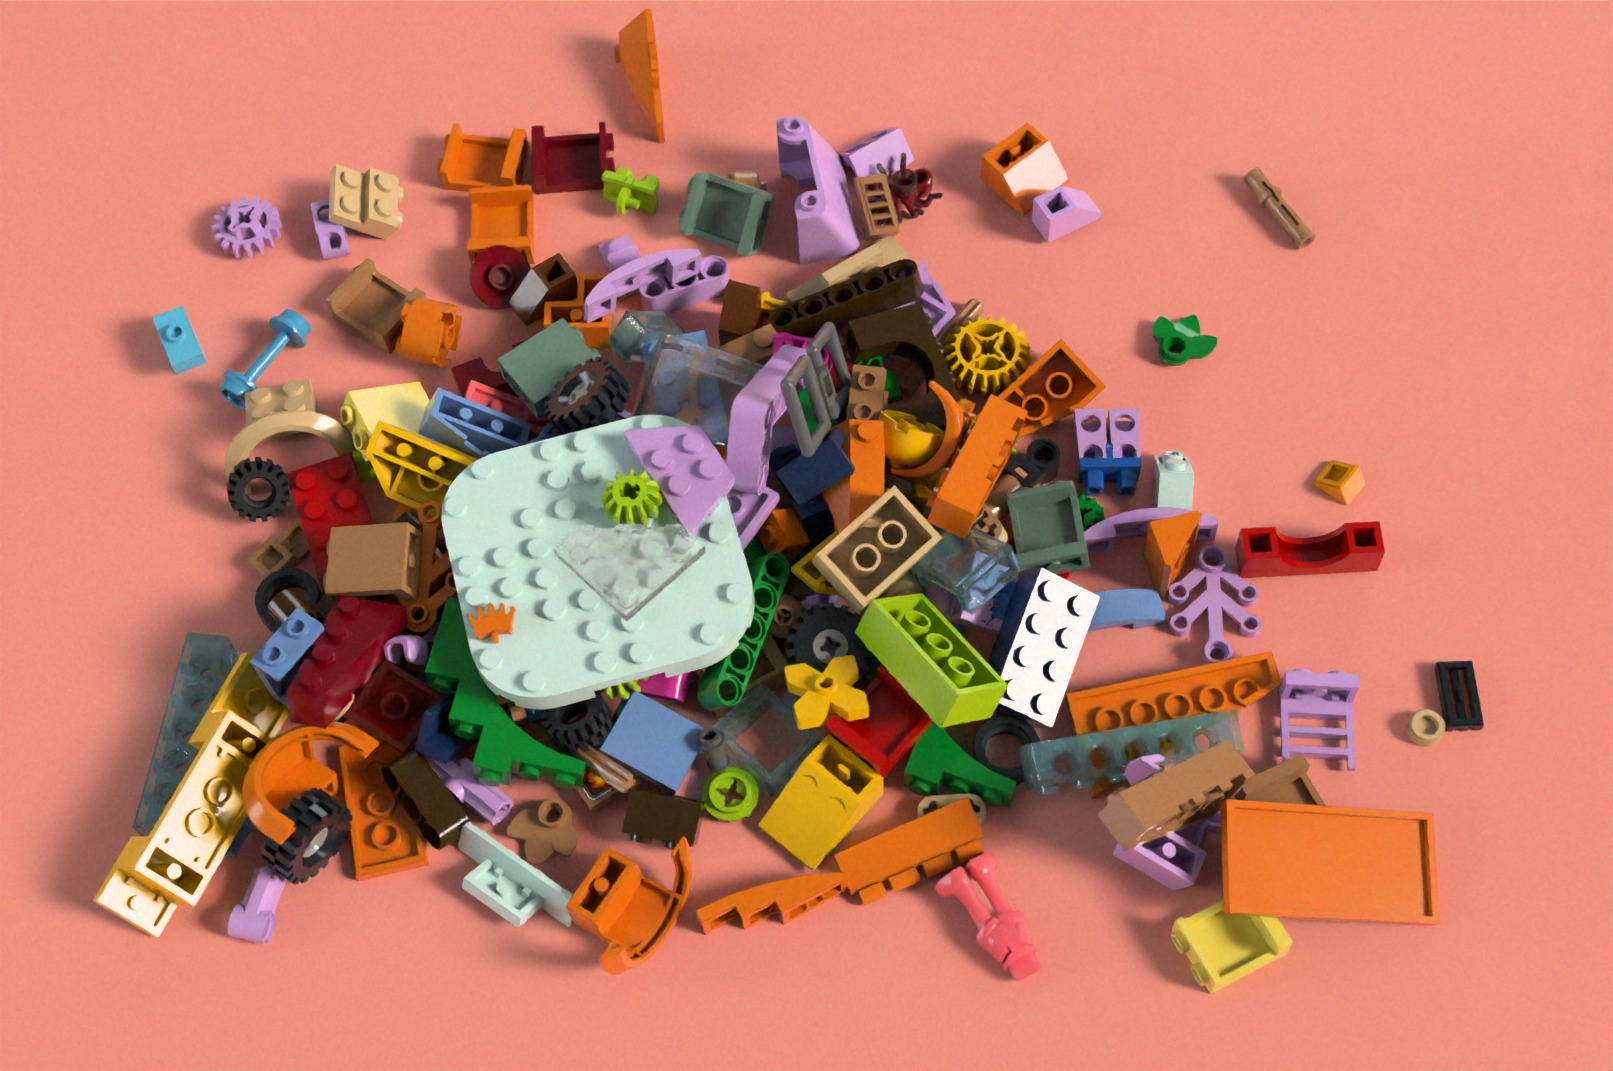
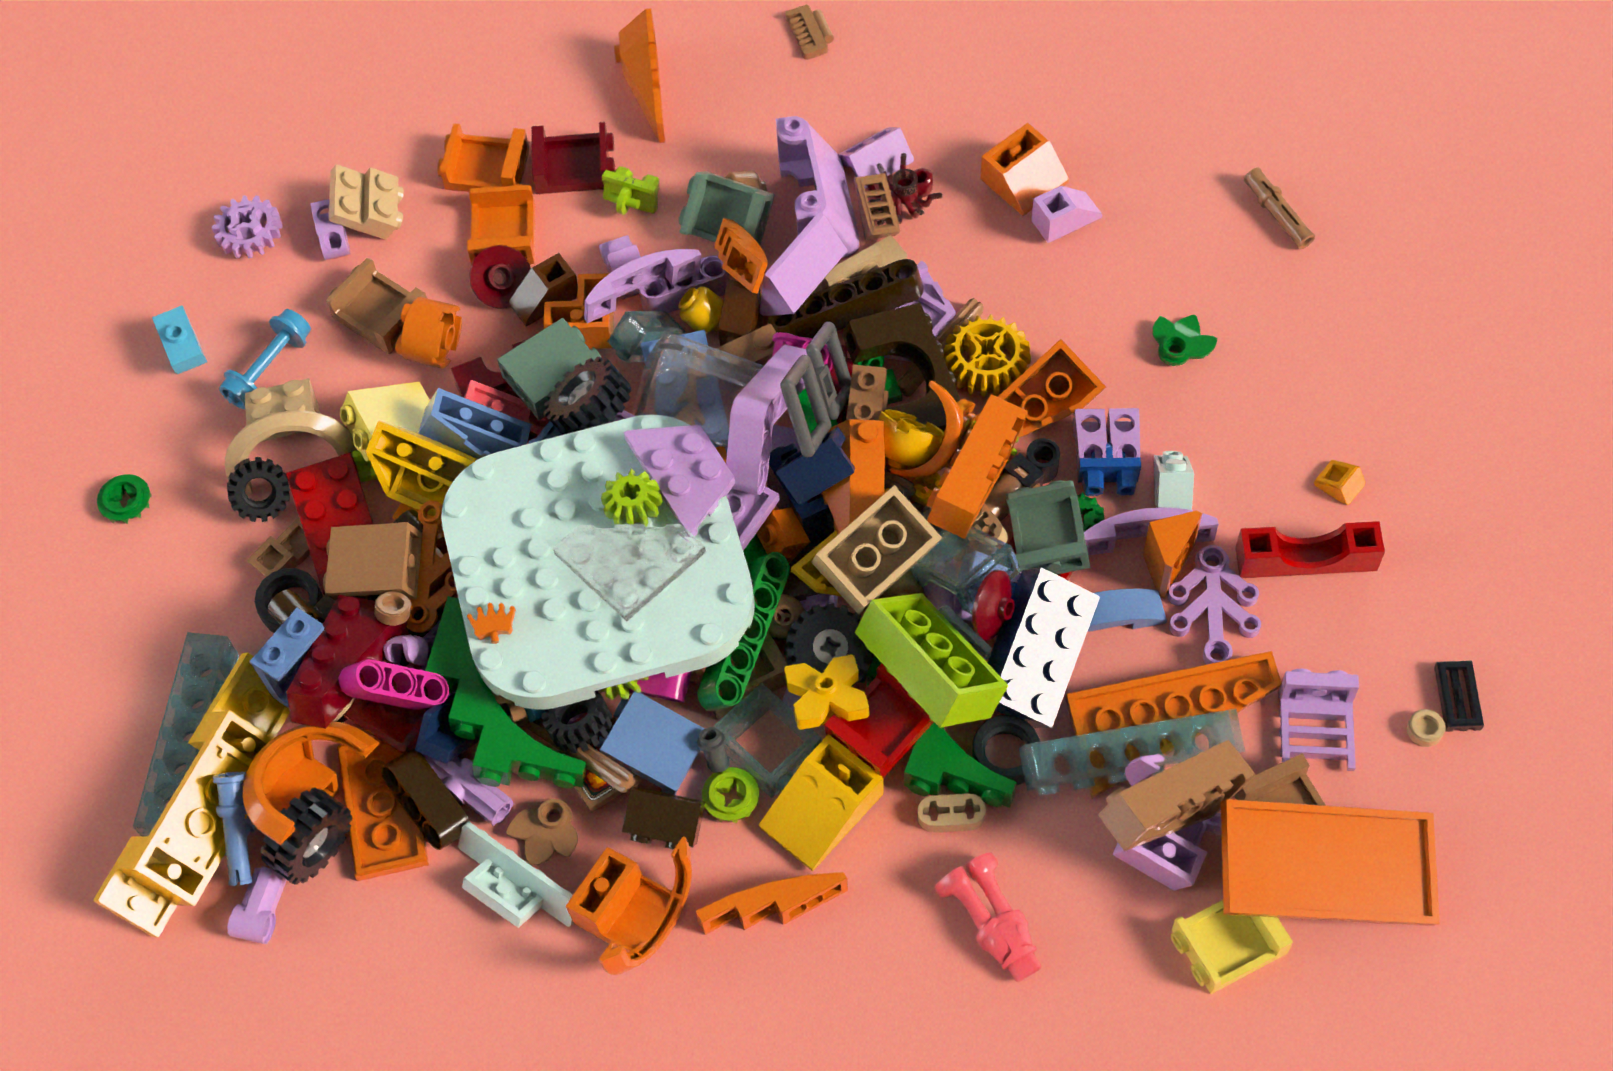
orange windscreen [834,797,985,906] -> none
none -> green gear [97,474,152,524]
none -> medium blue pin [213,772,252,886]
none -> dark pink beam [339,660,449,710]
none -> medium nougat tile [375,592,411,626]
none -> yellow head [678,286,724,334]
none -> orange slope [714,218,768,294]
none -> lavender slope [759,212,848,316]
none -> medium nougat piece [785,5,834,60]
none -> clear light blue piece [938,604,992,660]
none -> dark red dish [972,570,1015,640]

